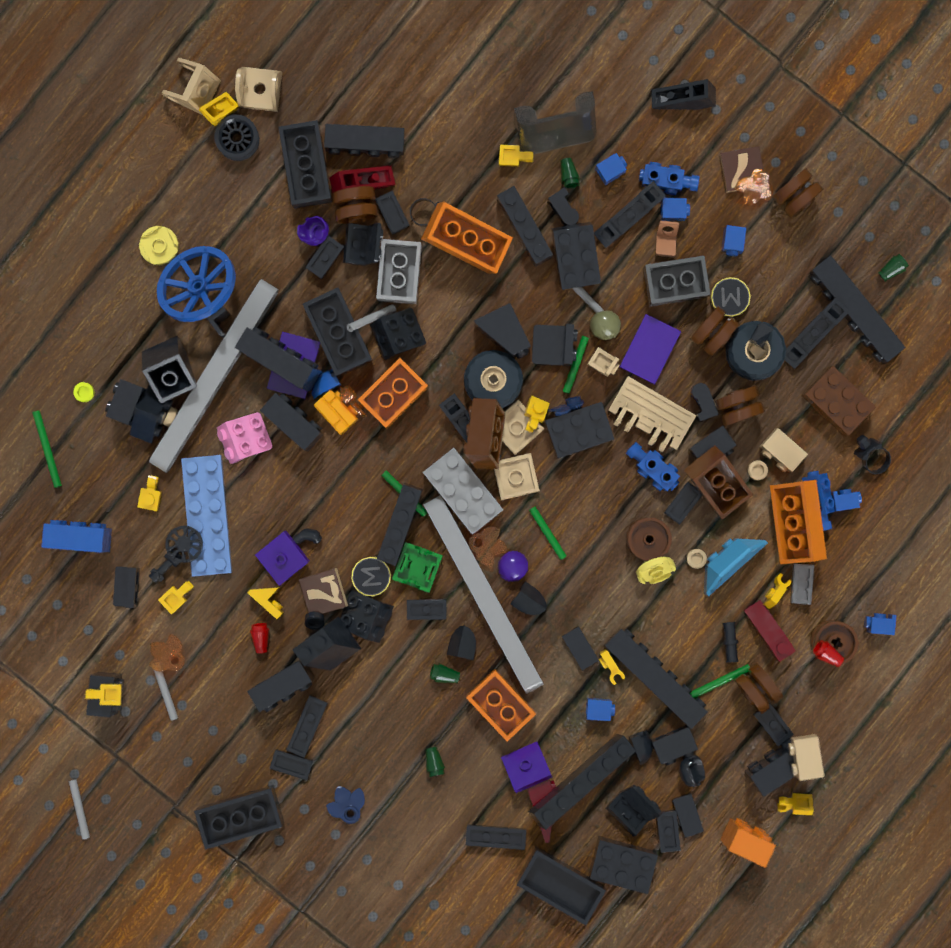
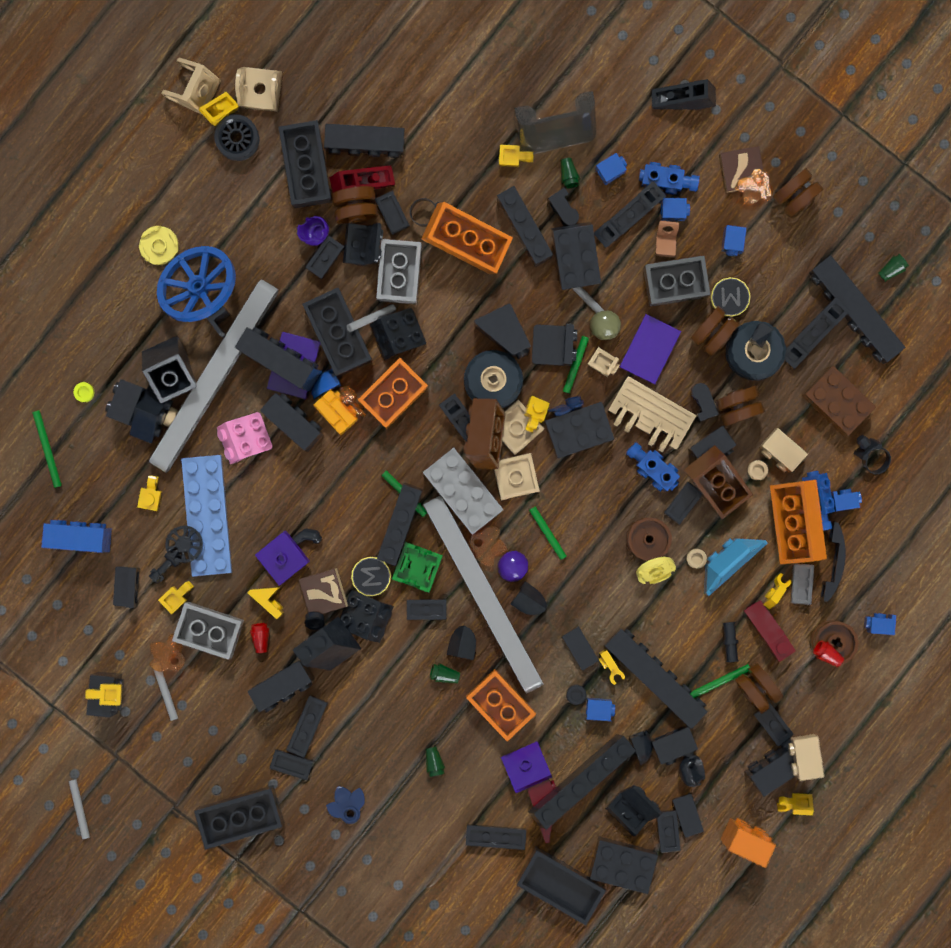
none -> light grey brick [172,602,244,660]
none -> black tile [566,684,586,705]
none -> black slope [820,522,846,602]

